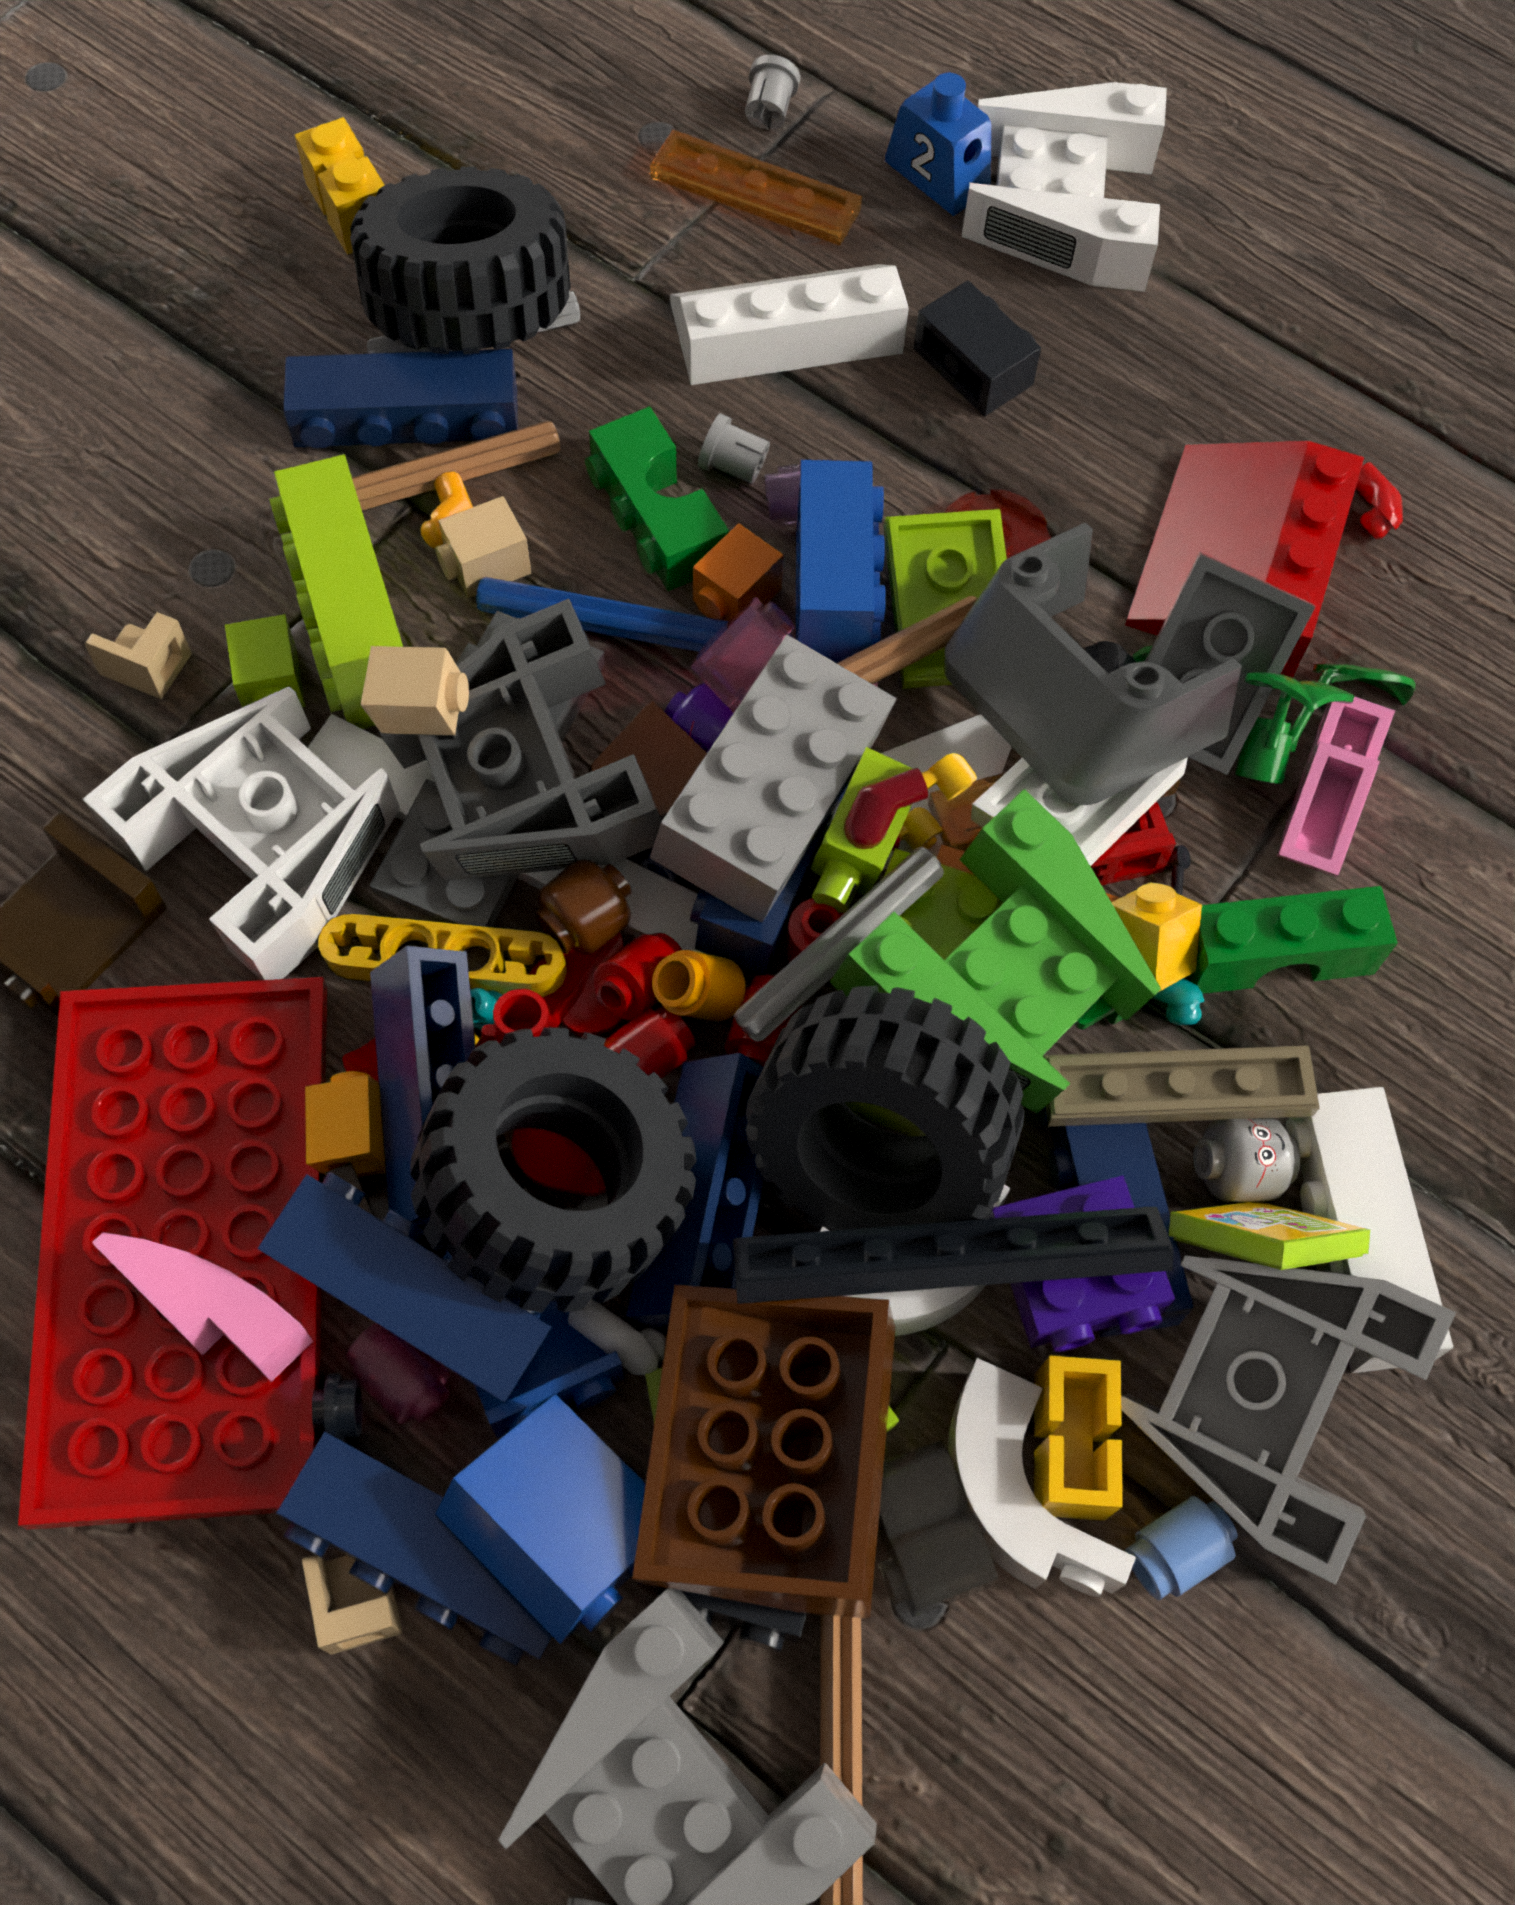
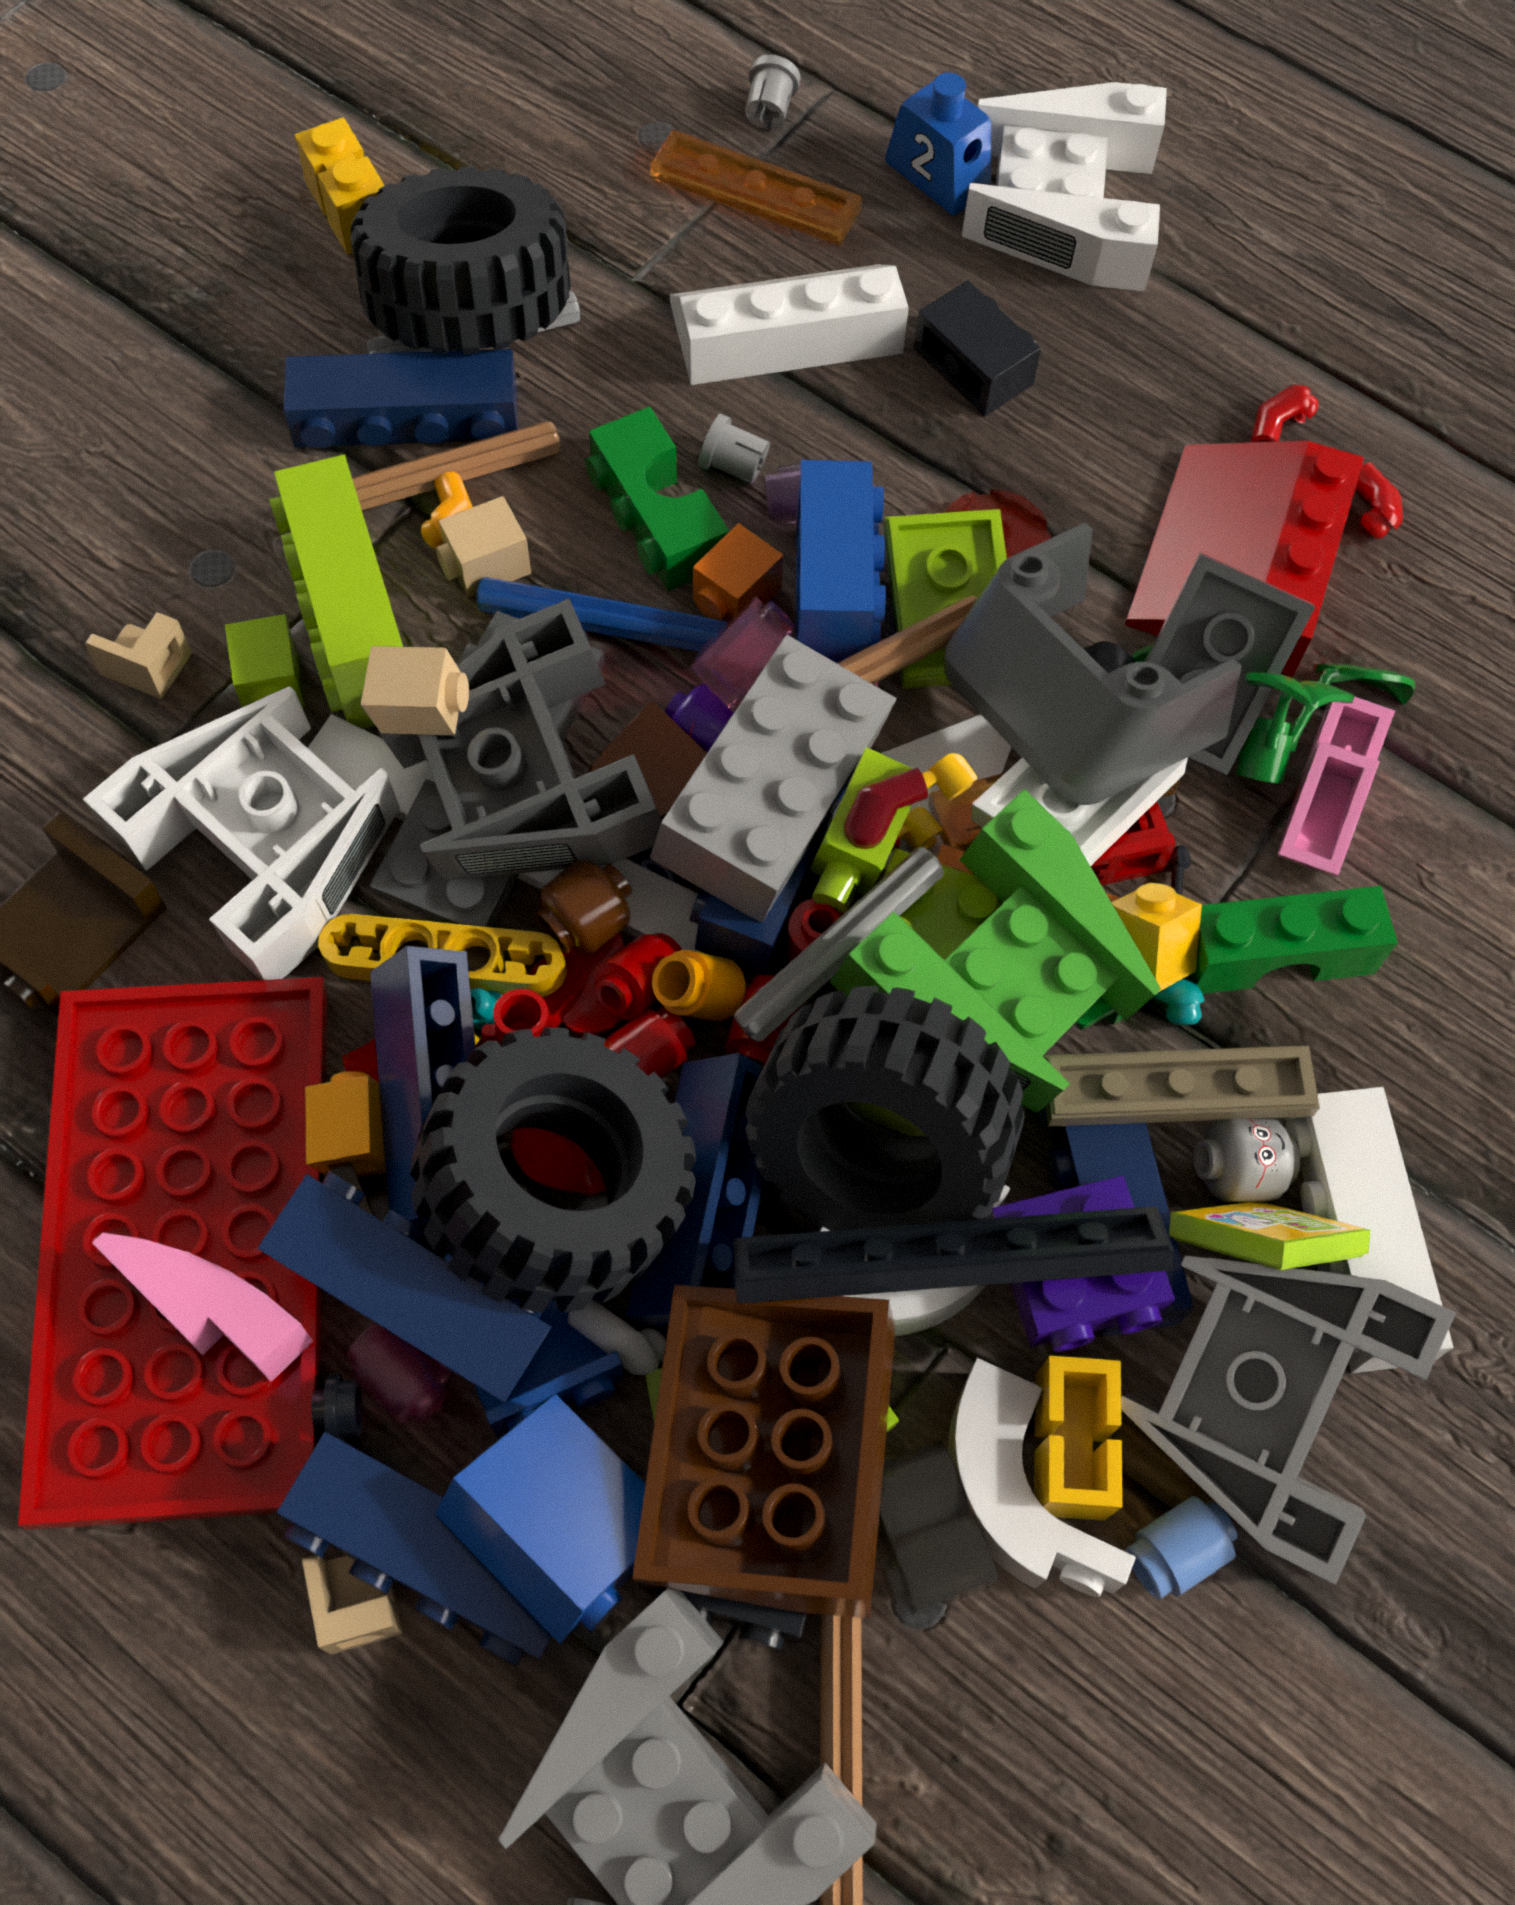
none -> red arm [1250,384,1318,443]

